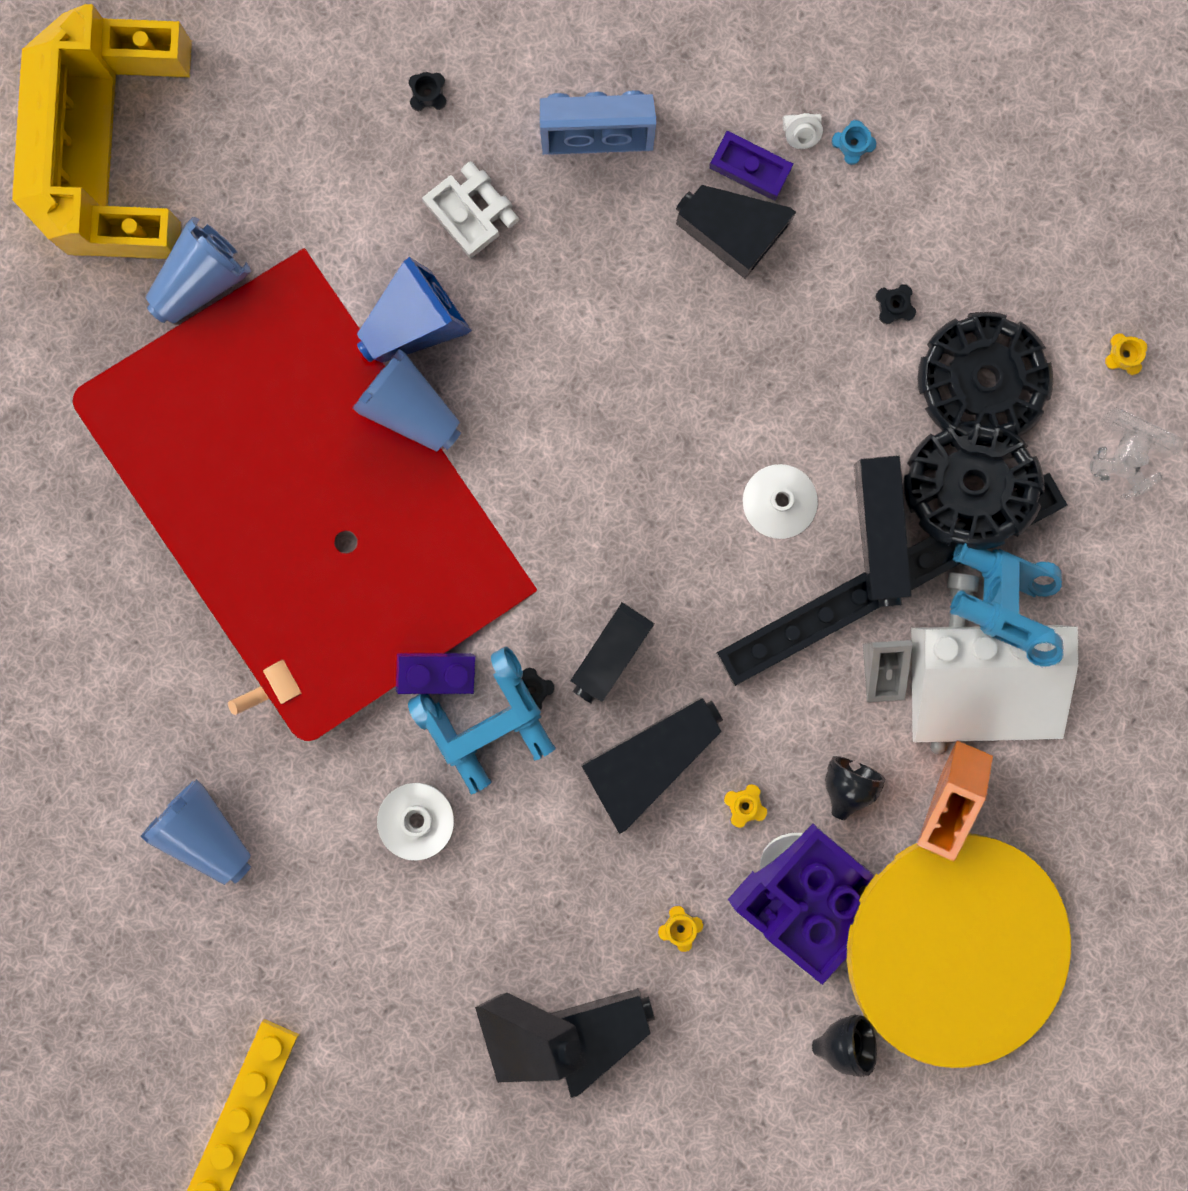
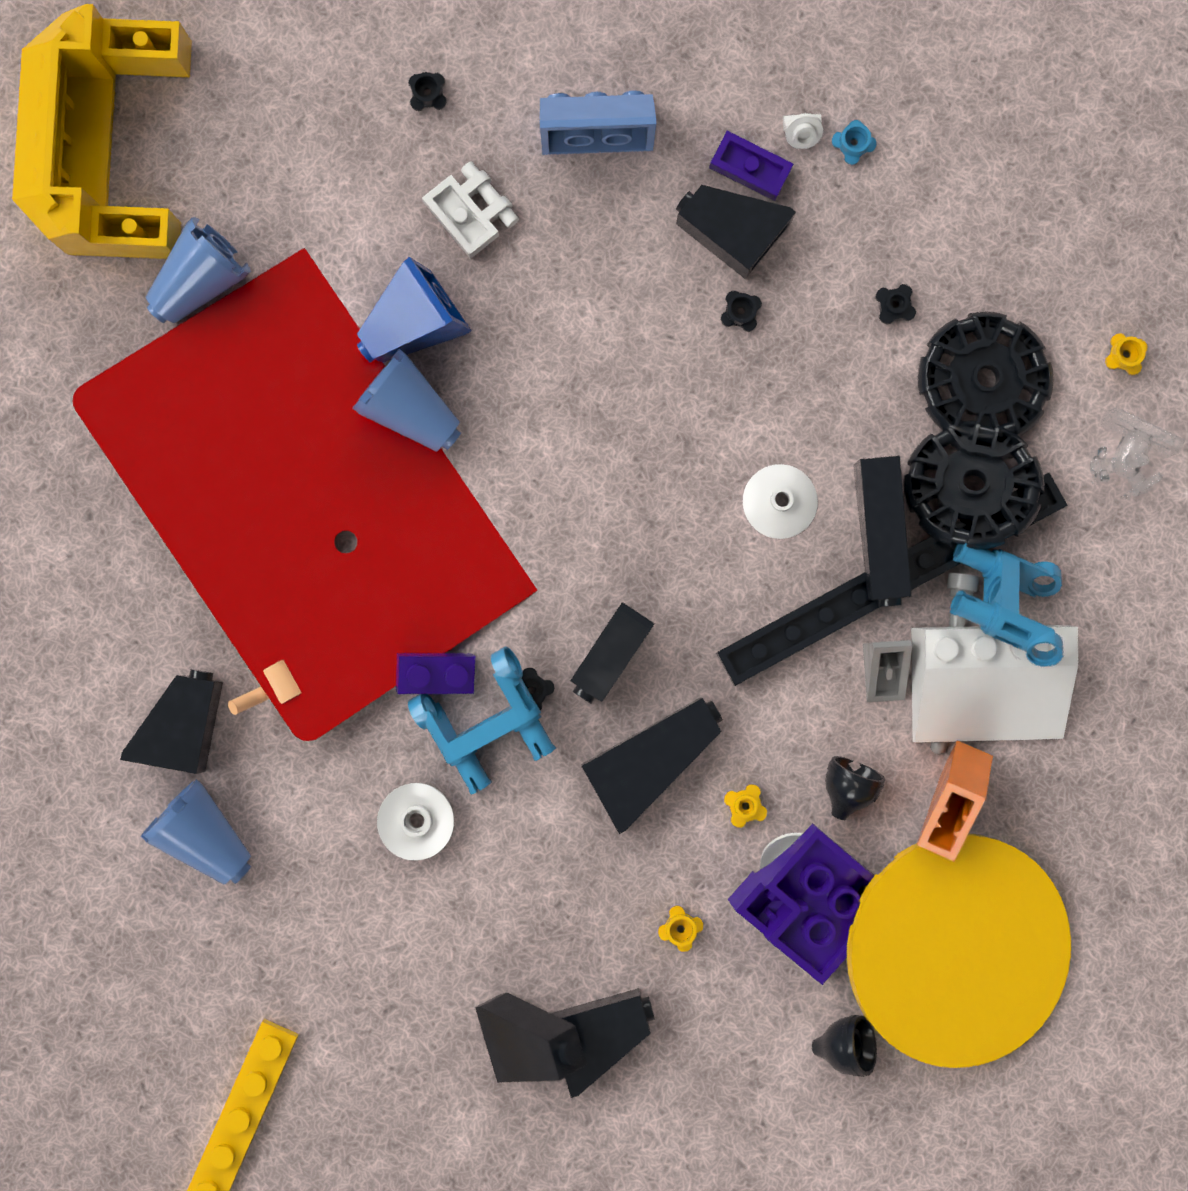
none -> black slope [120,669,223,774]
none -> black plate [720,290,762,332]

